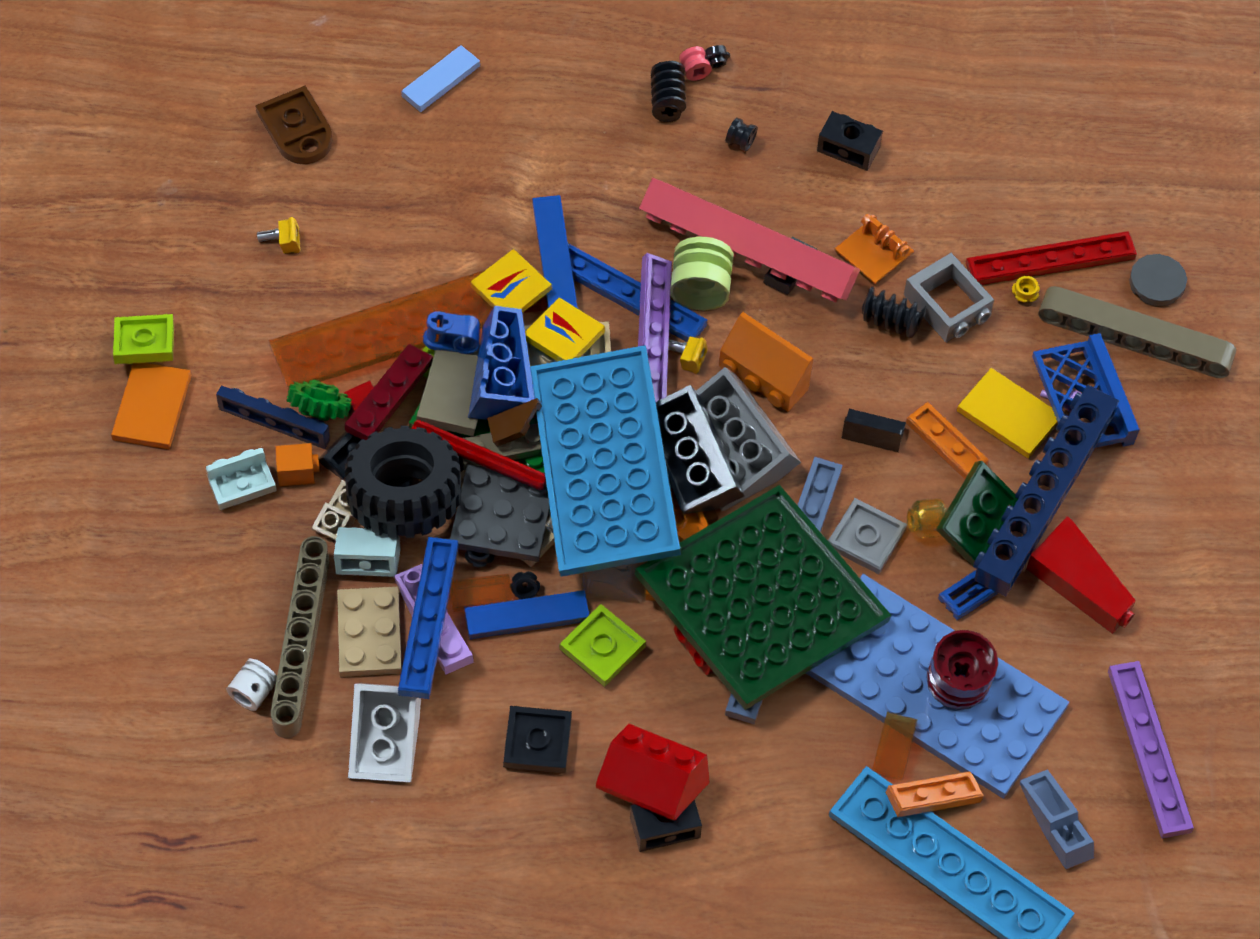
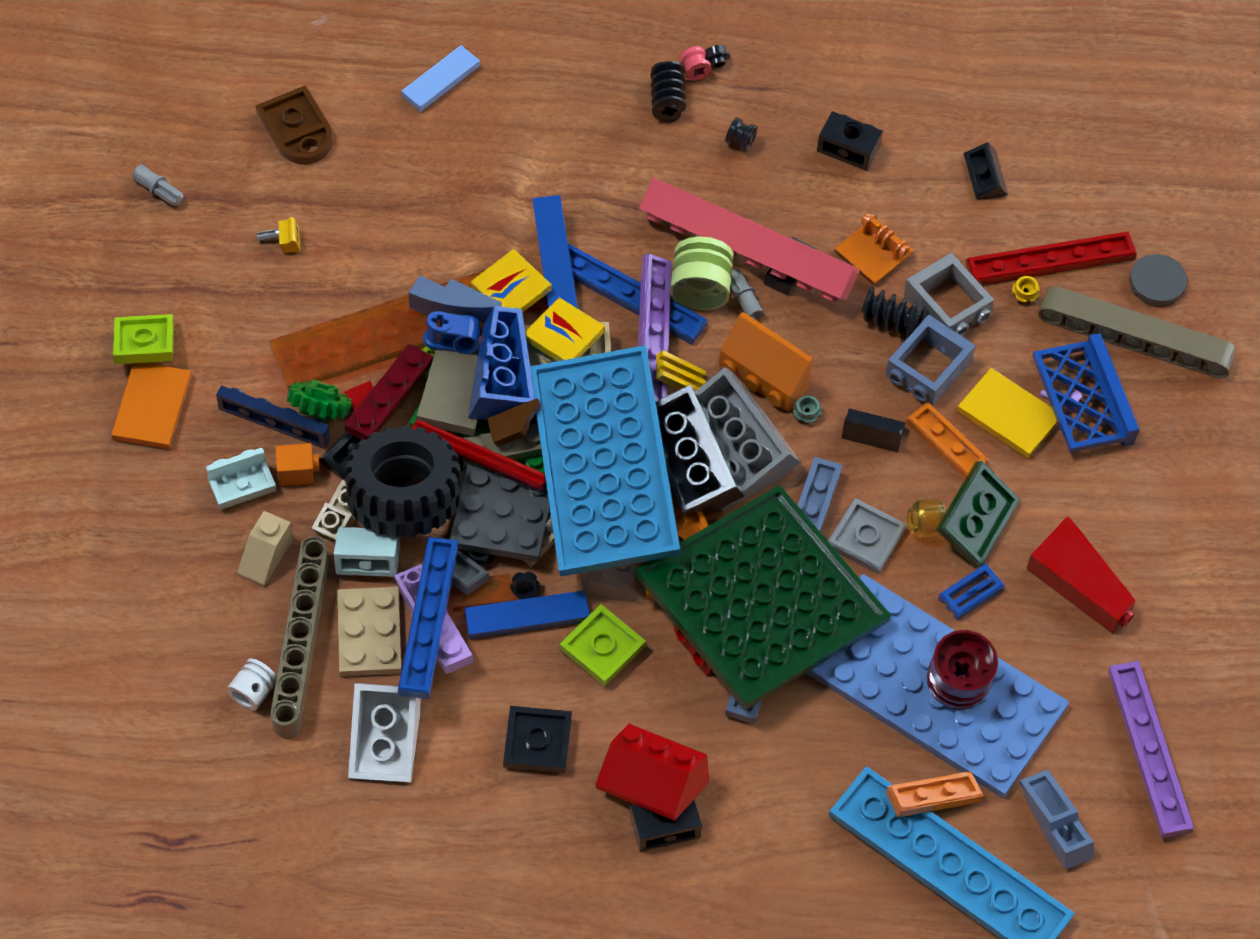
yellow piece [668,337,708,374] -> none
clear orange tile [872,712,918,781] -> none
dark blue brick [973,385,1119,597] -> none
none -> light grey axle [132,164,184,206]
none -> tan slope [237,511,293,587]
none -> sand blue slope [408,275,502,323]
none -> dark grey tile [452,550,490,595]
none -> yellow tile [656,350,706,390]
none -> light grey axle [730,269,765,320]
none -> sand green plate [793,395,822,423]
none -> sand blue window [885,315,976,406]
none -> black slope [963,142,1008,200]

